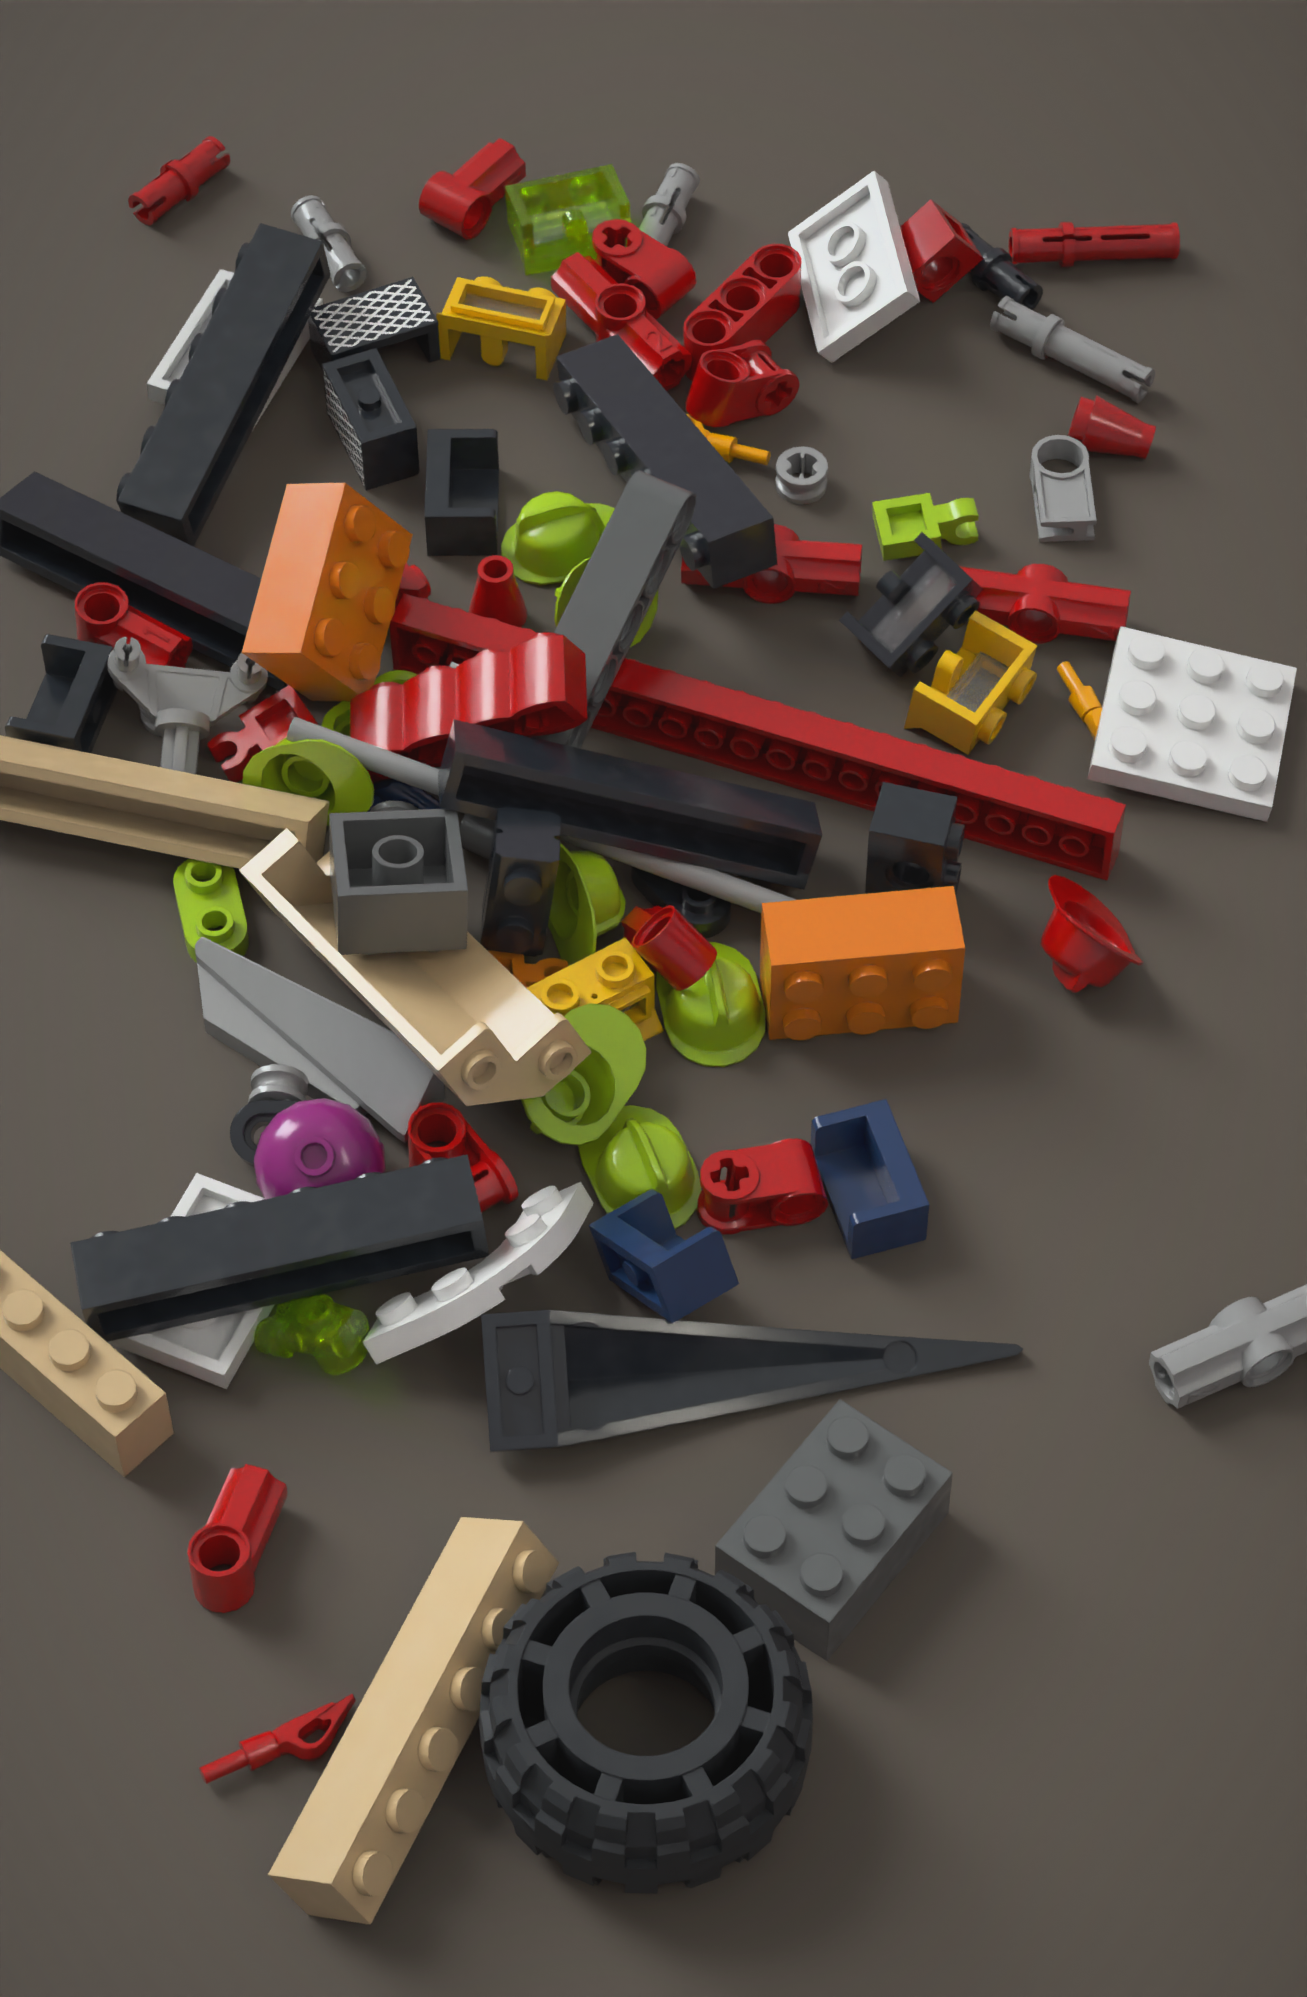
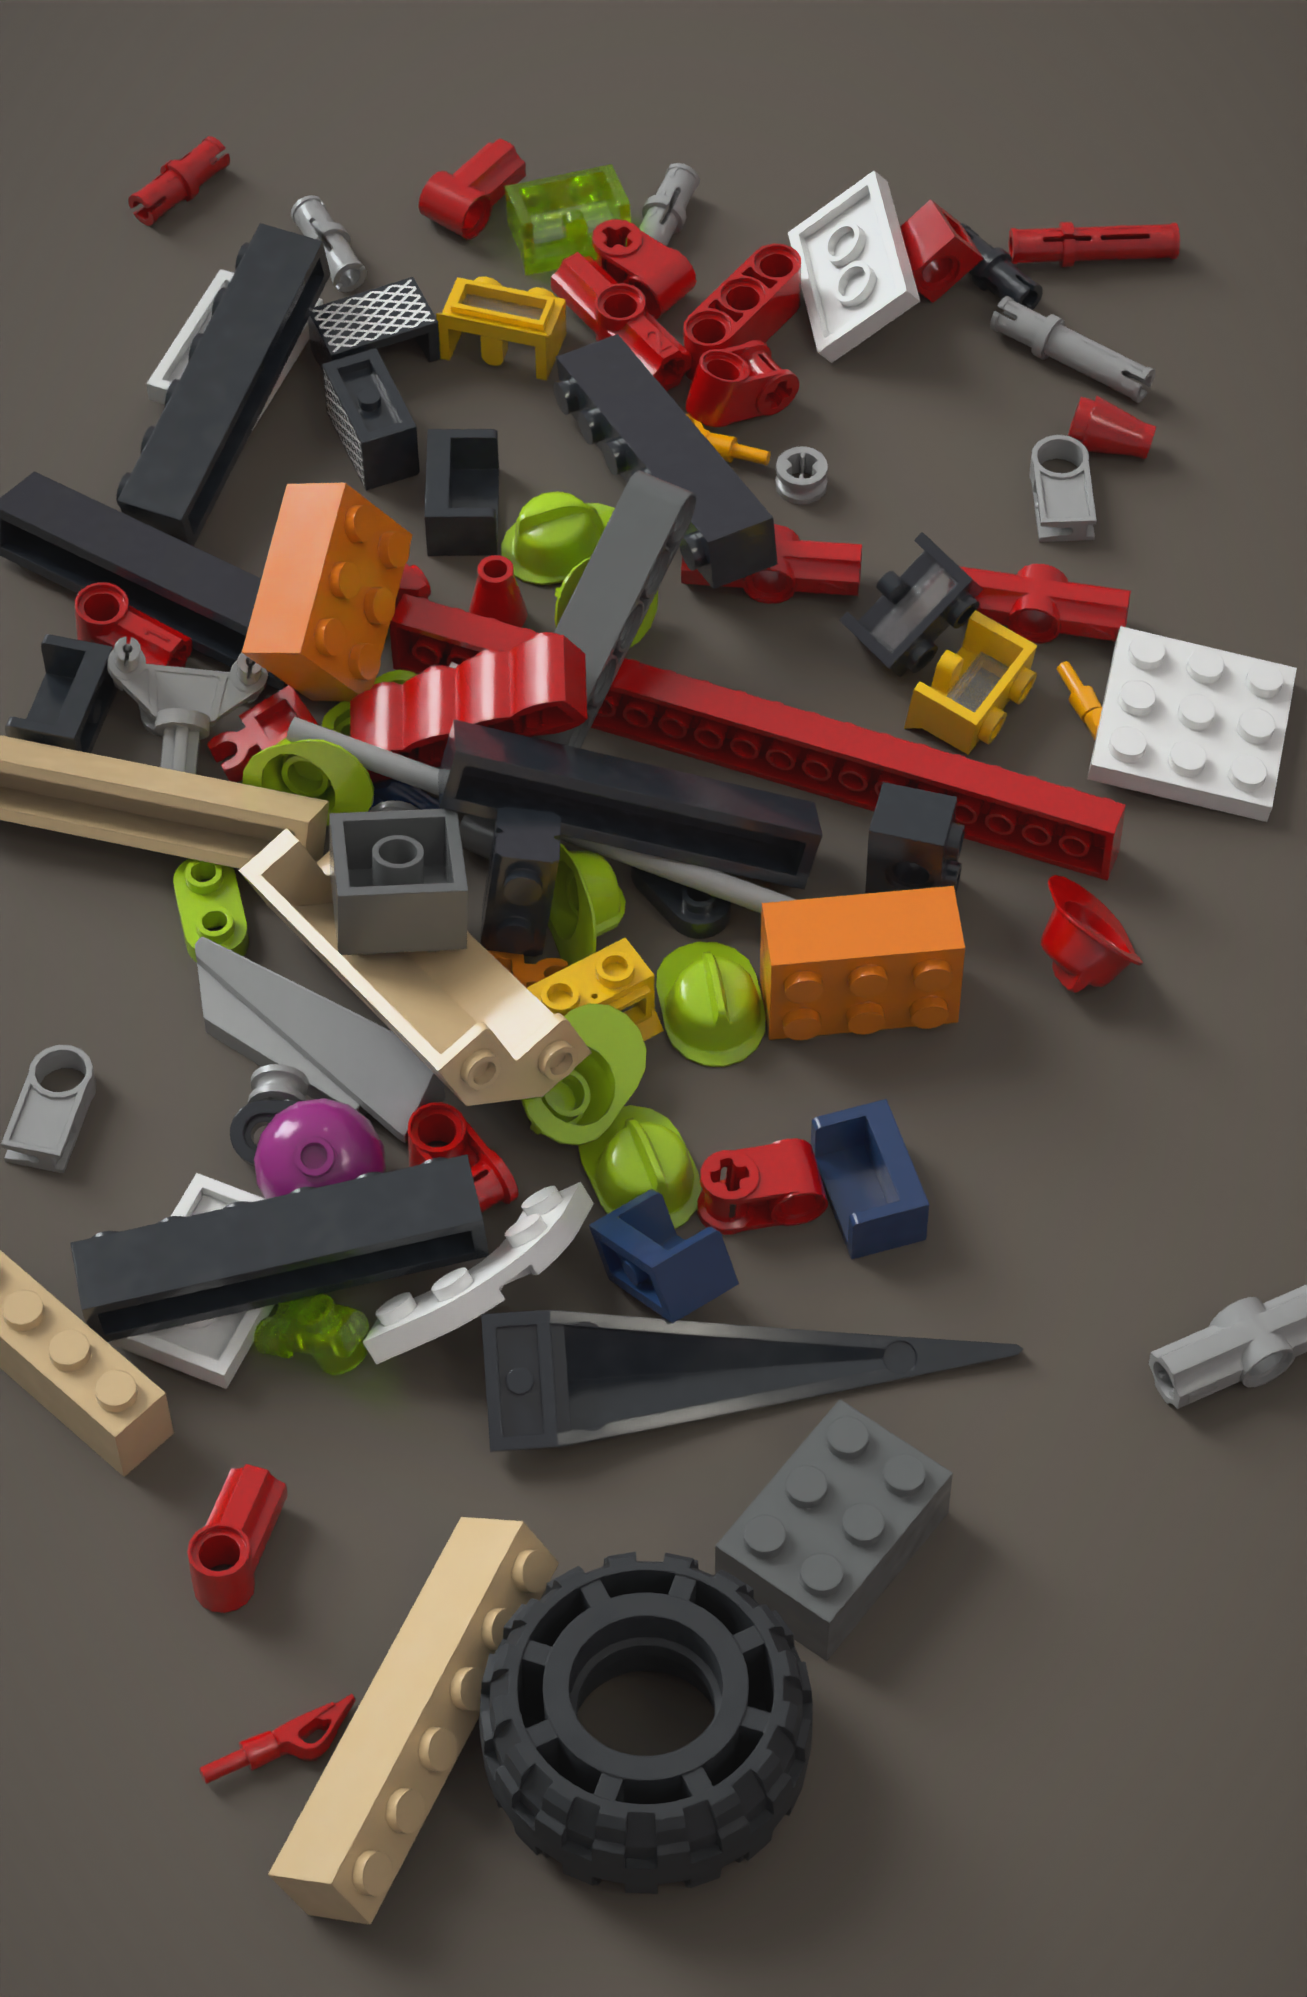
red piece [621,905,717,991] -> none
lime plate [872,493,978,561] -> none
none -> light grey piece [1,1045,97,1173]

